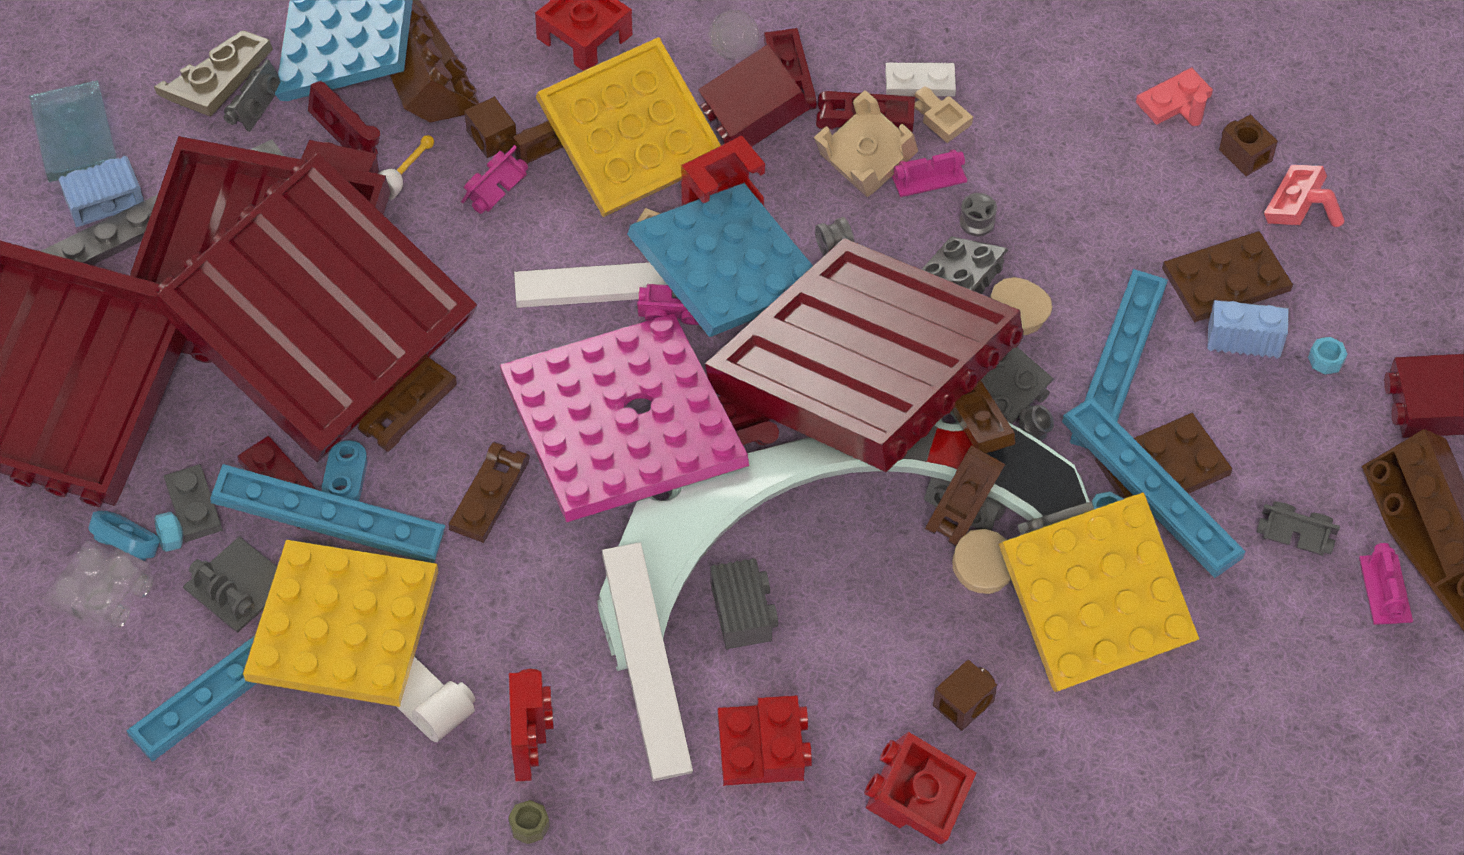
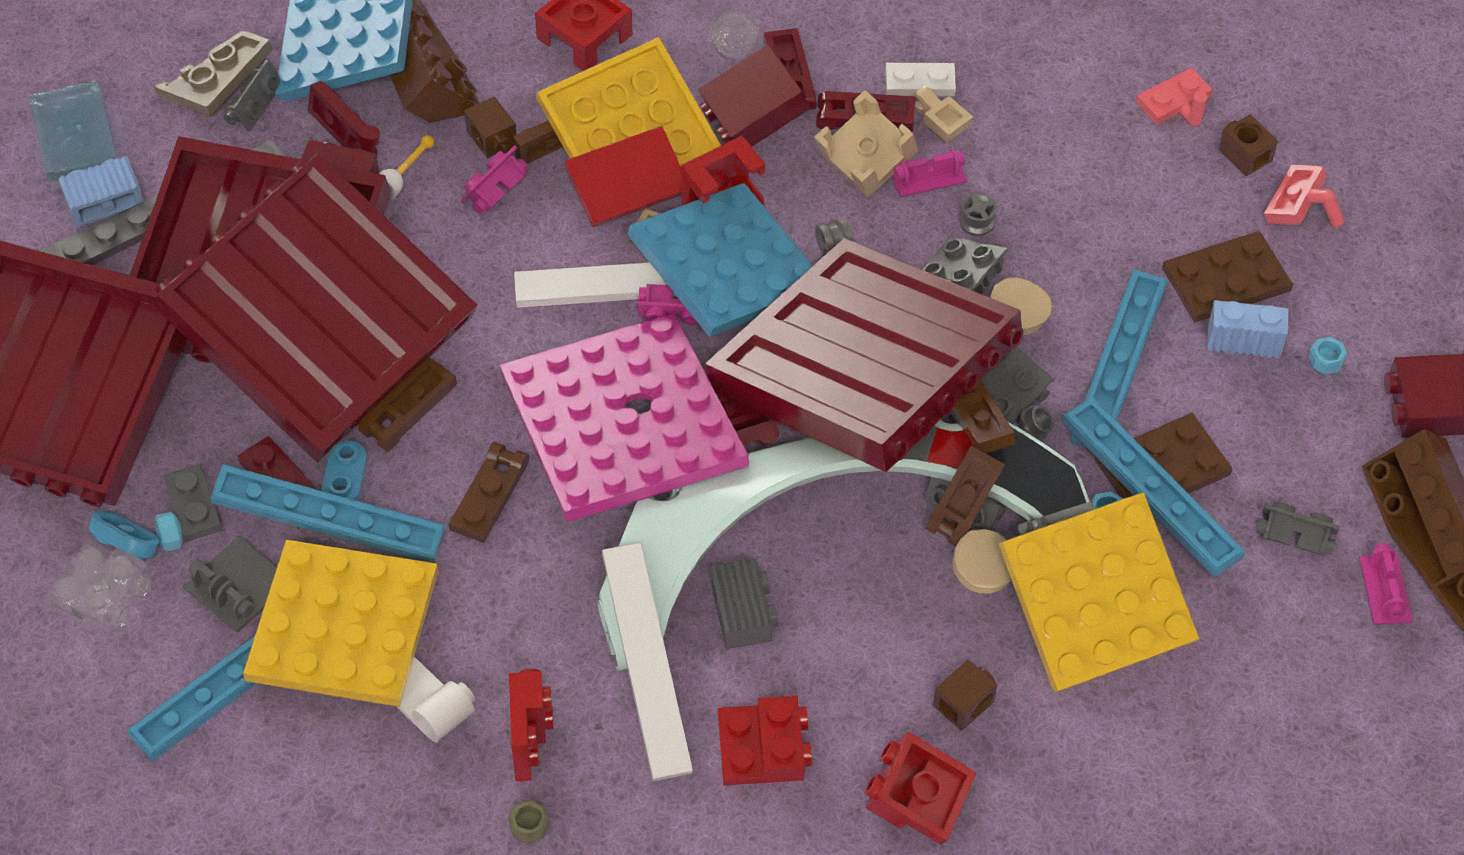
none -> red tile [564,126,682,228]

